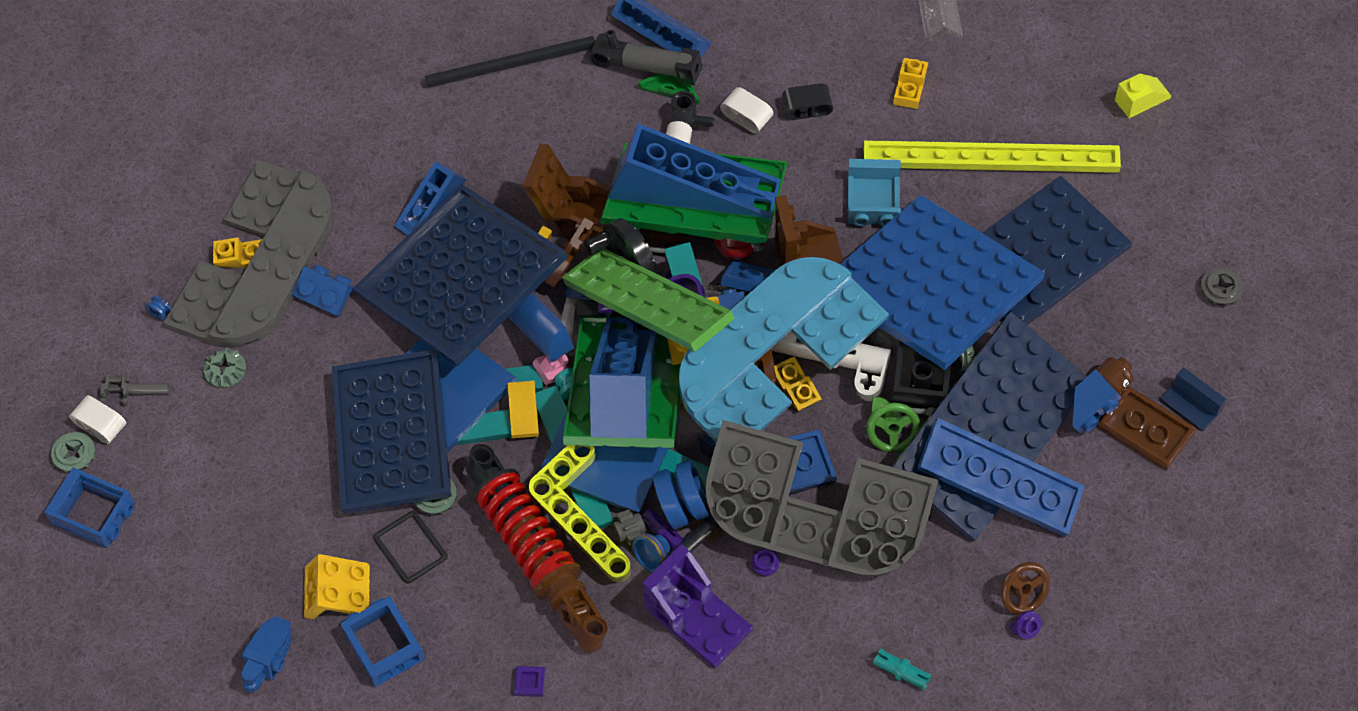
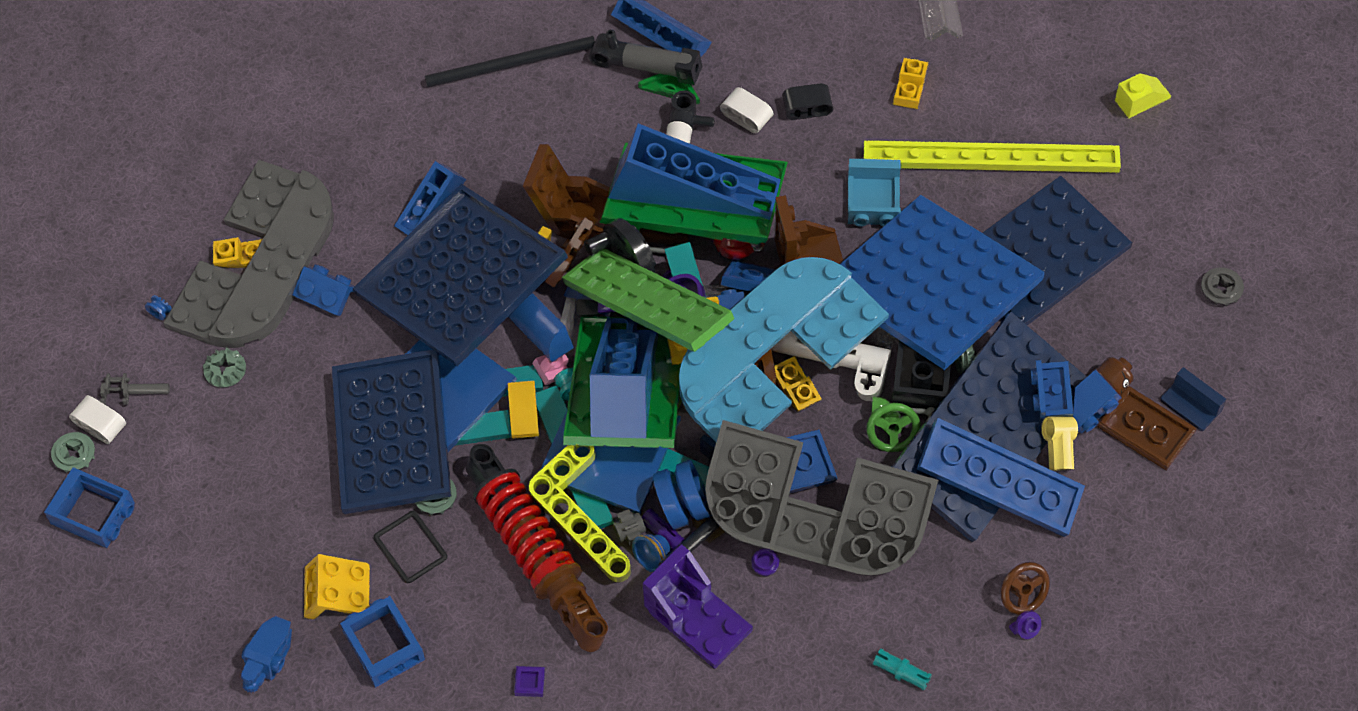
none -> blue bracket [1031,360,1073,419]
none -> light yellow piece [1041,416,1078,471]

